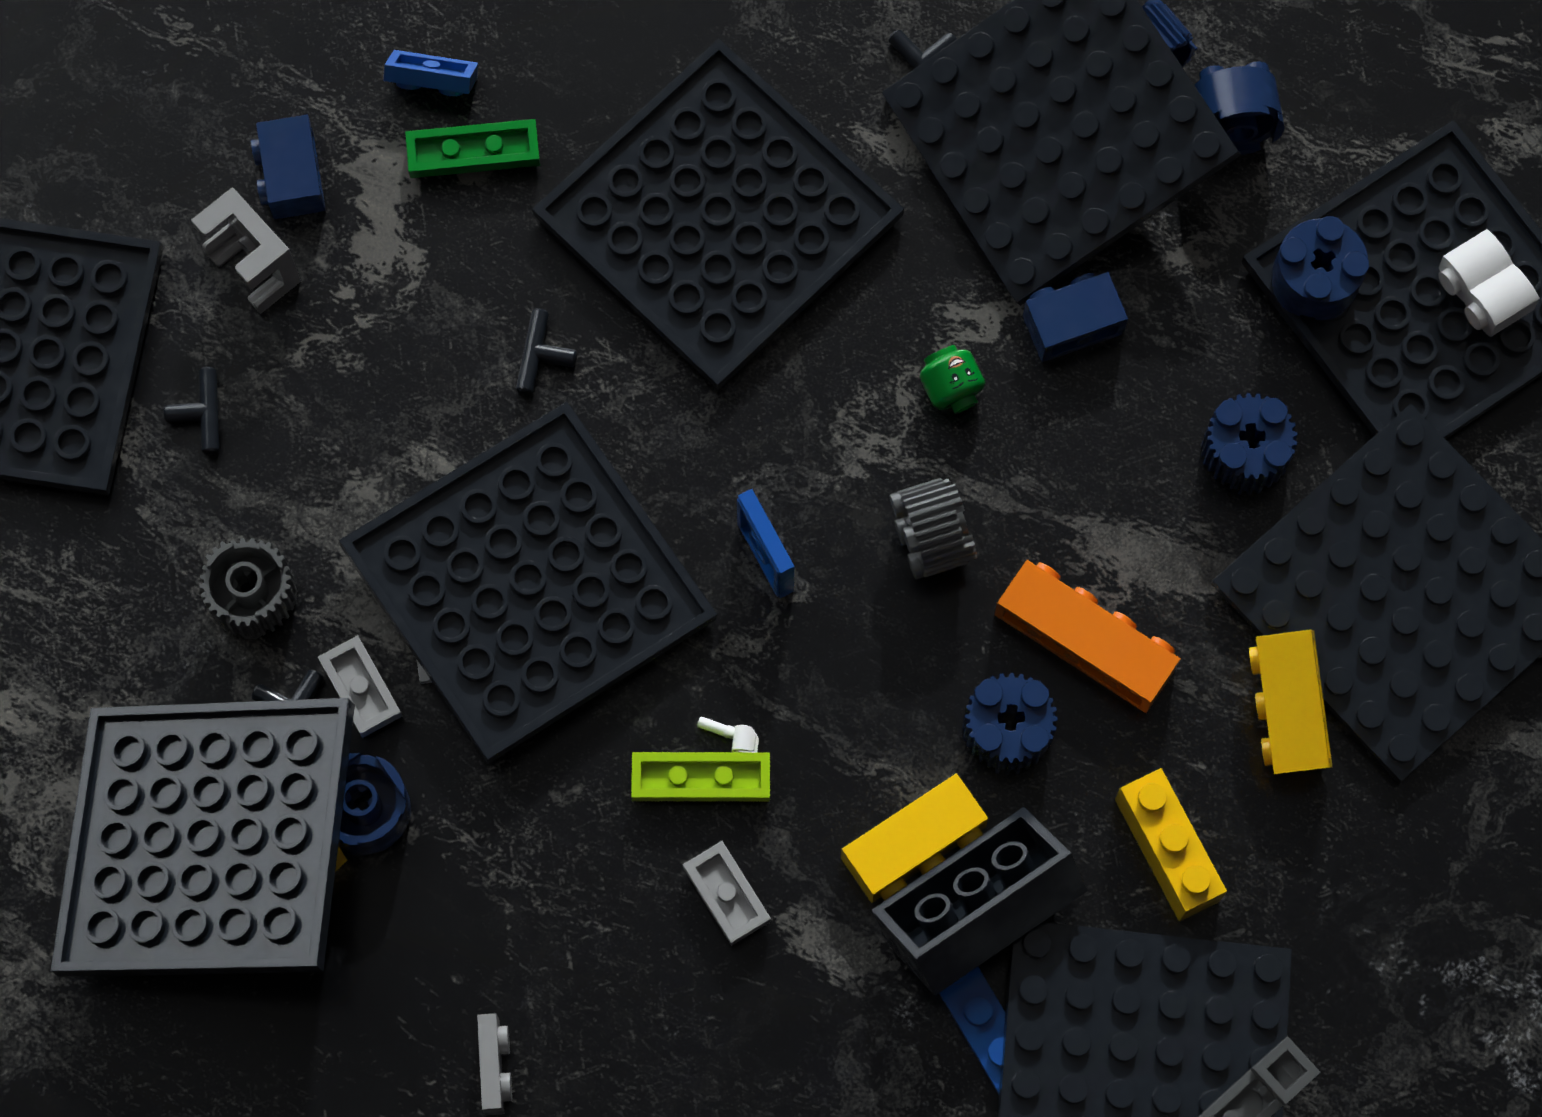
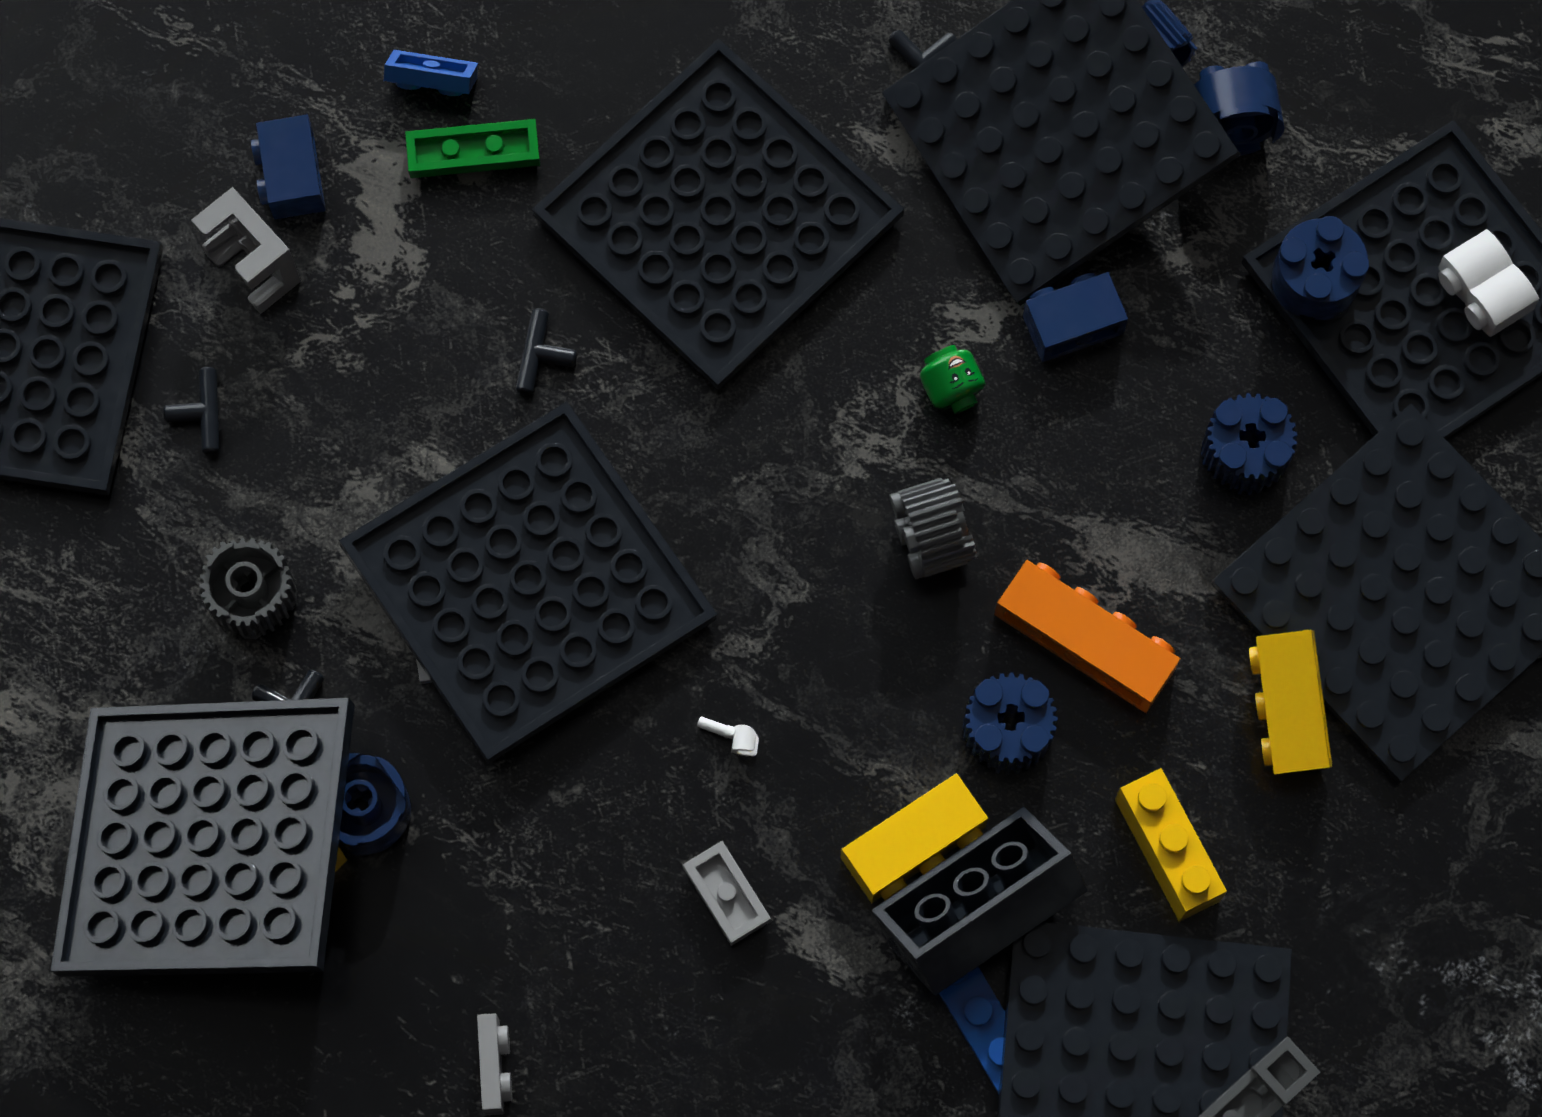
light grey plate [318,635,402,738] -> none
lime plate [631,752,770,802] -> none
blue tile [737,489,795,598] -> none

